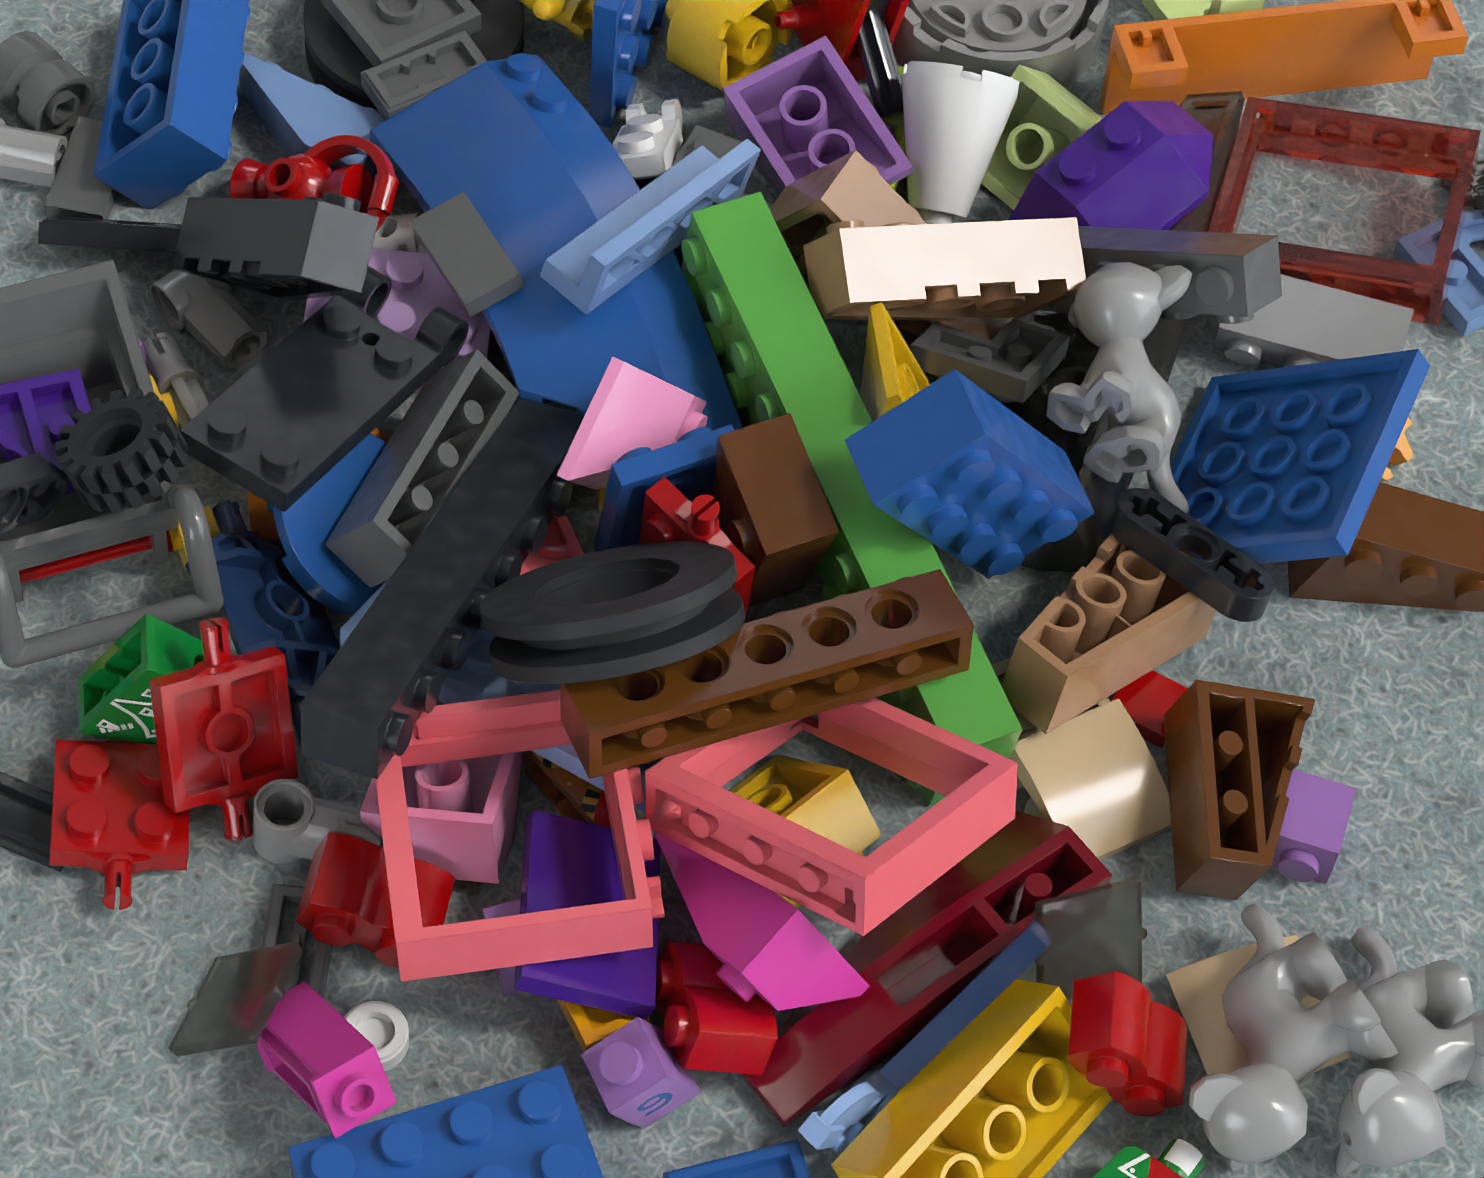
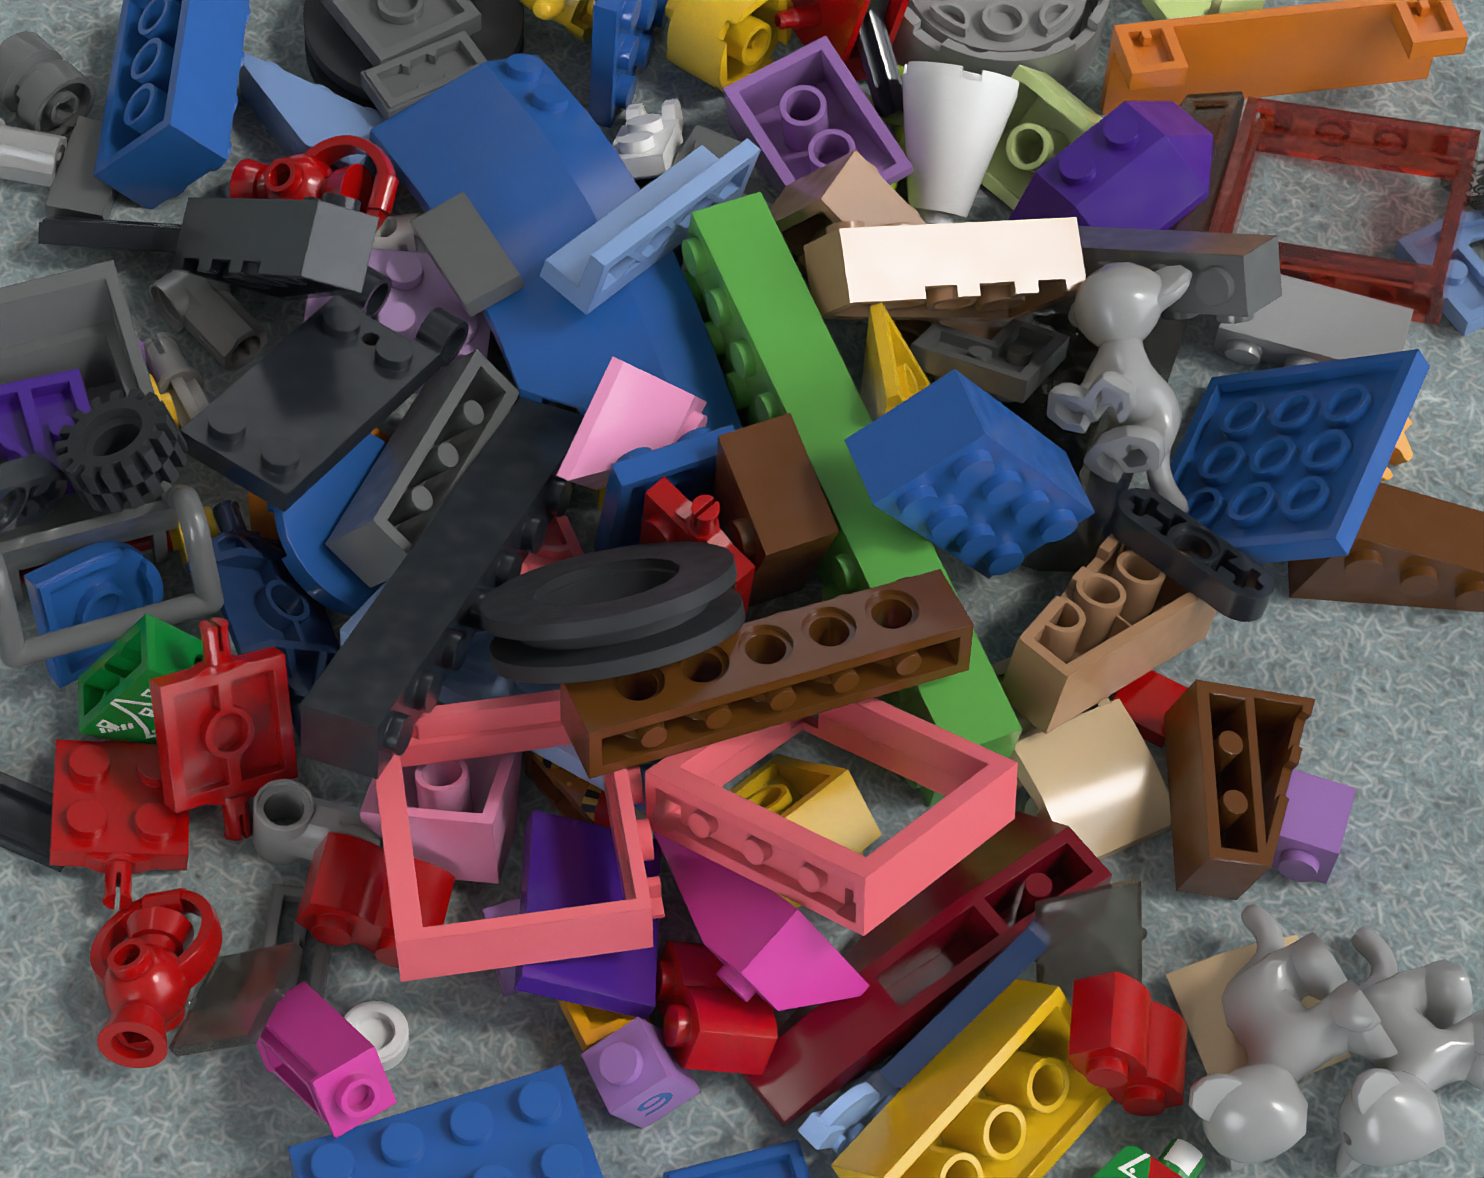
none -> blue tile [23,541,163,688]
none -> red piece [90,888,223,1068]

